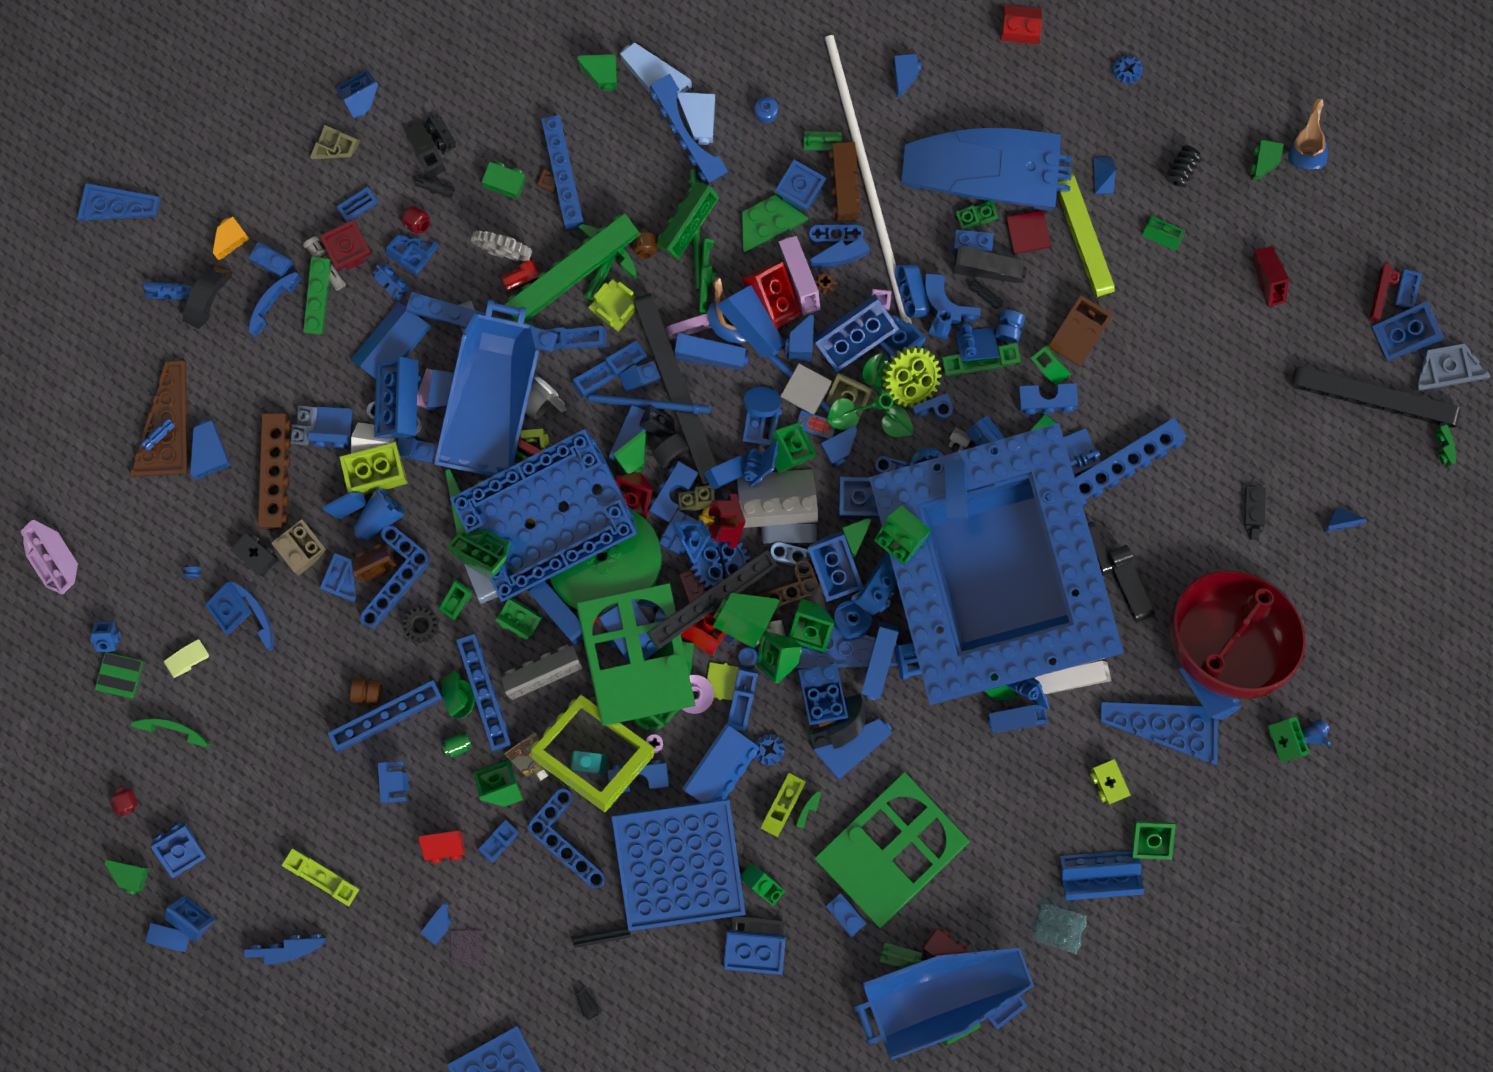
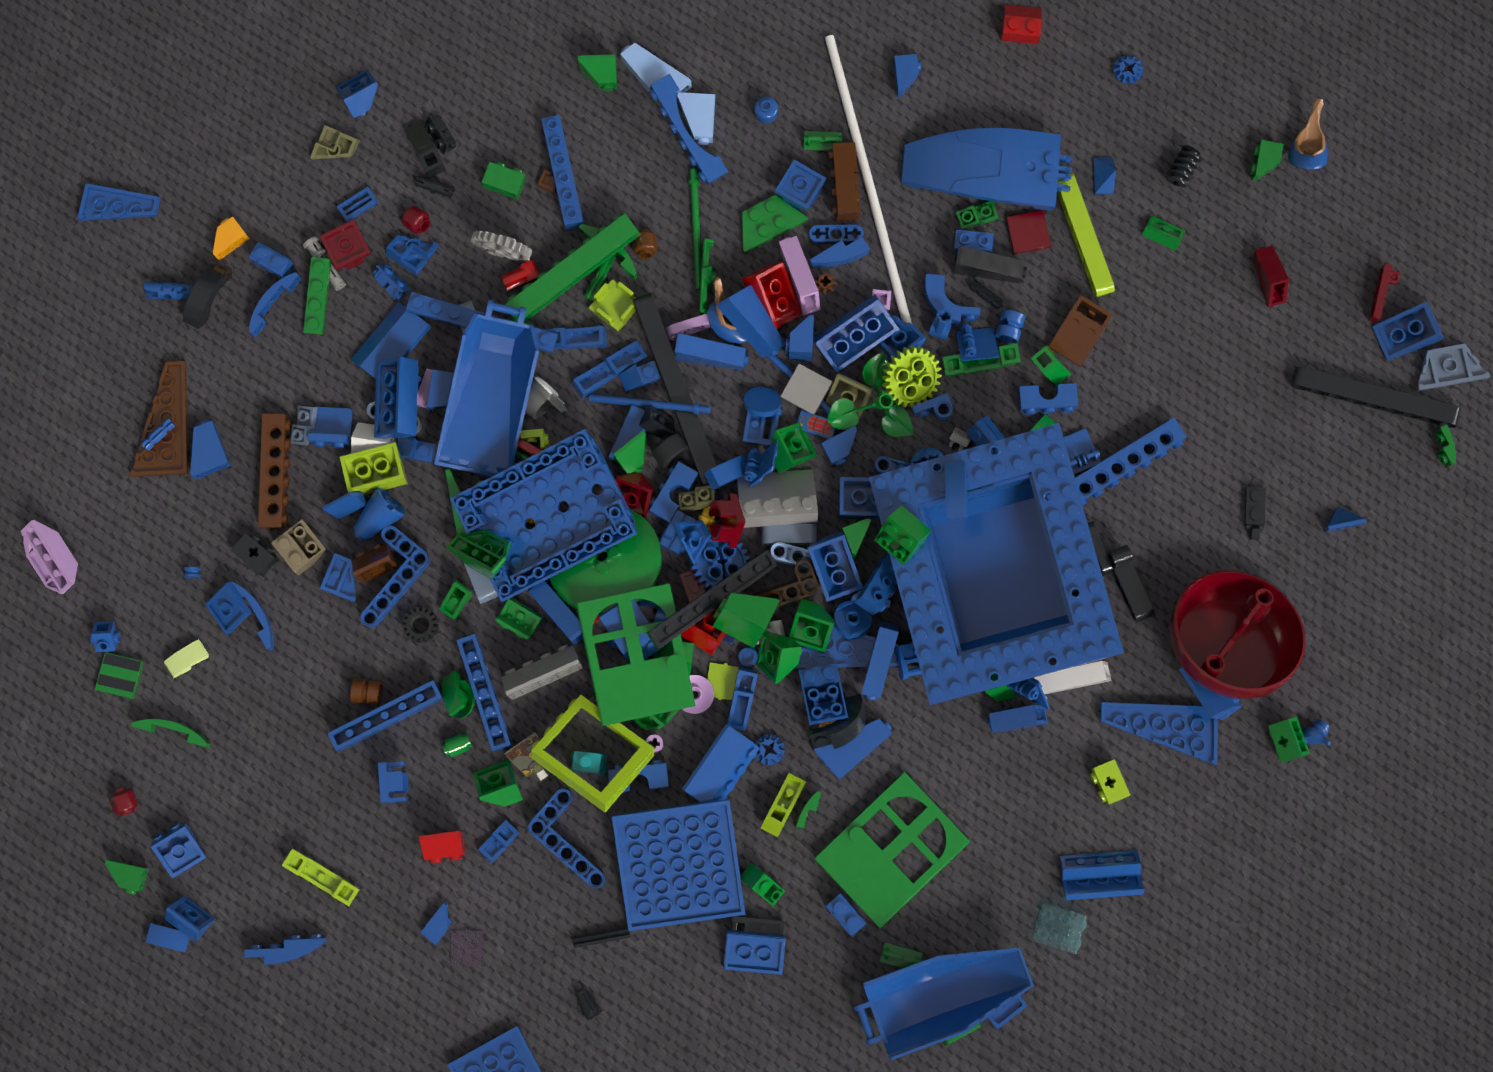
green slope [656,182,719,260] -> none
blue beam [895,264,930,318] -> none
dark red slope [922,928,968,957] -> none
green slope [1131,821,1176,860] -> none
blue plate [1394,269,1422,310] -> none

